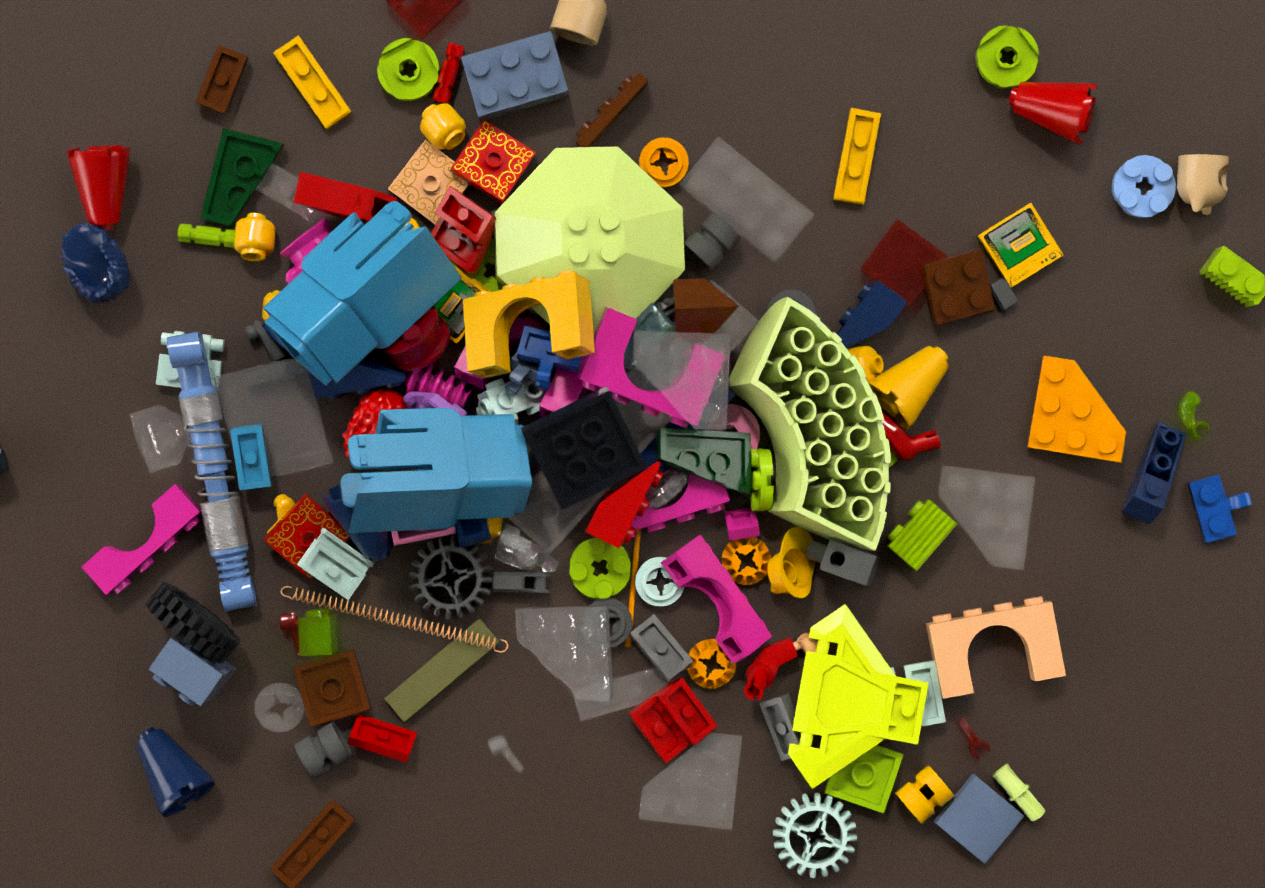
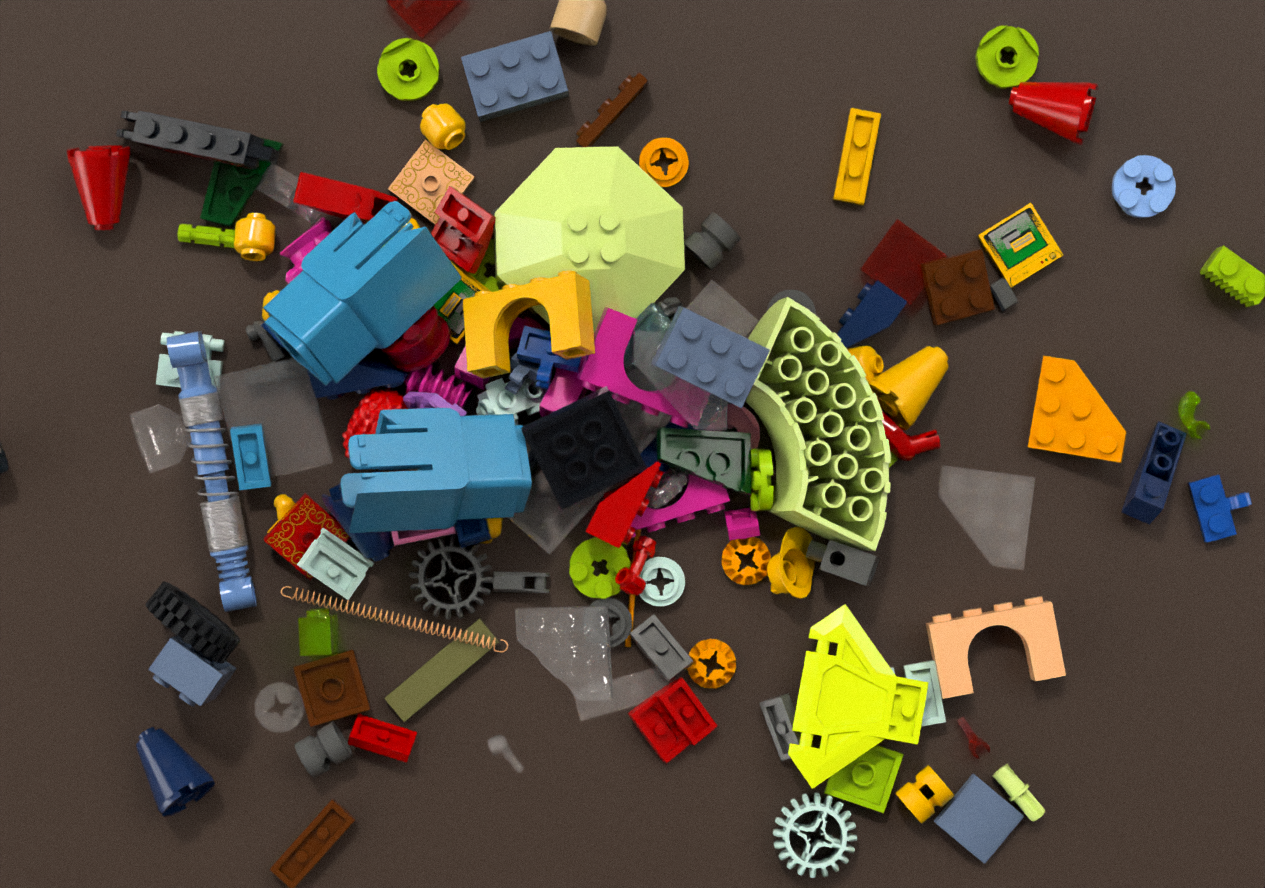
dark blue piece [60,222,130,303] -> none
dark pink arch [81,484,202,595] -> none
reddish brown plate [196,45,249,115] -> none
yellow tile [273,35,352,130] -> none
clear red hand [280,613,305,656] -> none
red axle [433,43,464,104] -> none
plate [450,119,536,205] -> none
clear plate [494,524,559,572] -> none
clear plate [639,732,742,830] -> none
dark pink arch [661,535,772,664] -> none
reddish brown slope [673,278,739,343] -> none
clear plate [679,136,814,263] -> none
red arm [744,633,817,701] -> none
lime brick [886,499,957,571] -> none
tan piece [1177,154,1229,215] -> none
none -> black hinge [116,110,279,170]
none -> red bar [615,536,657,596]
none -> sand blue brick [651,306,770,408]

